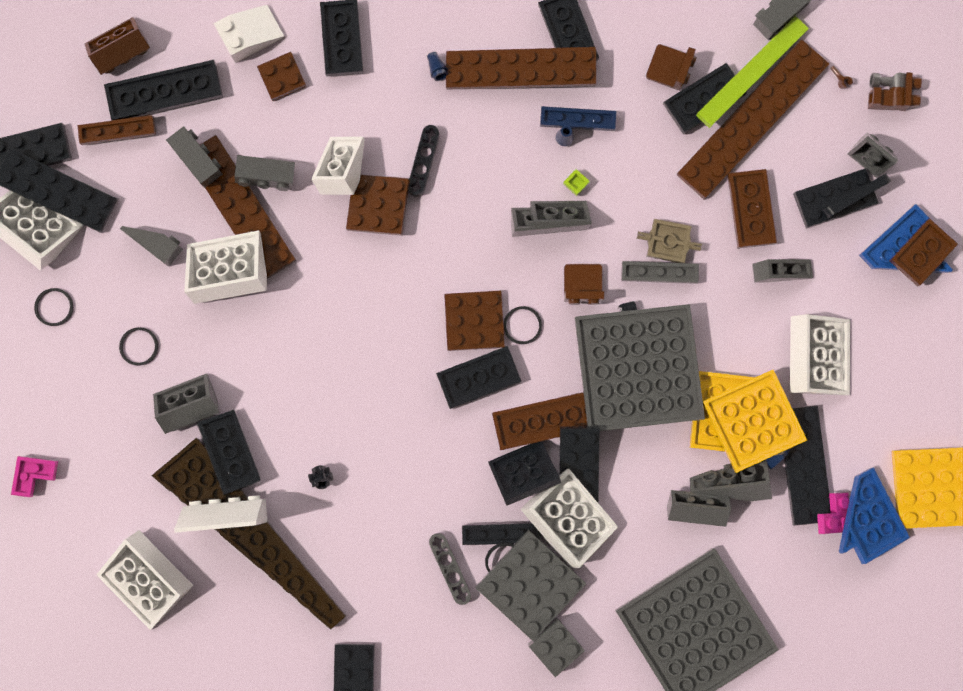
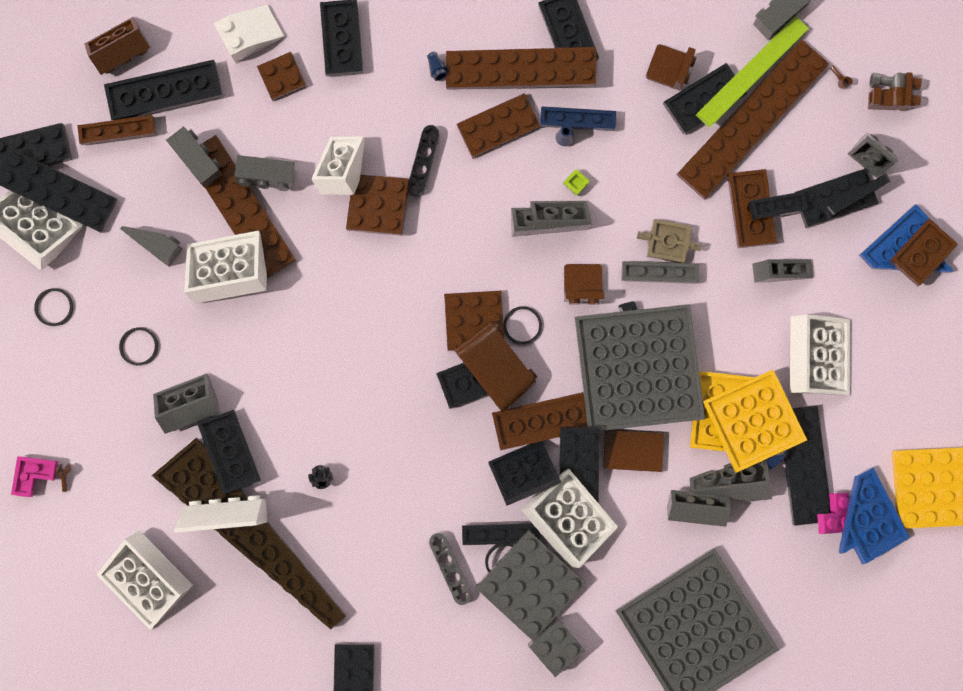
none -> reddish brown hand [56,464,71,492]
none -> reddish brown windscreen [453,321,538,412]
none -> reddish brown plate [456,93,540,159]
none -> reddish brown tile [603,430,664,472]
none -> black plate [748,191,808,221]

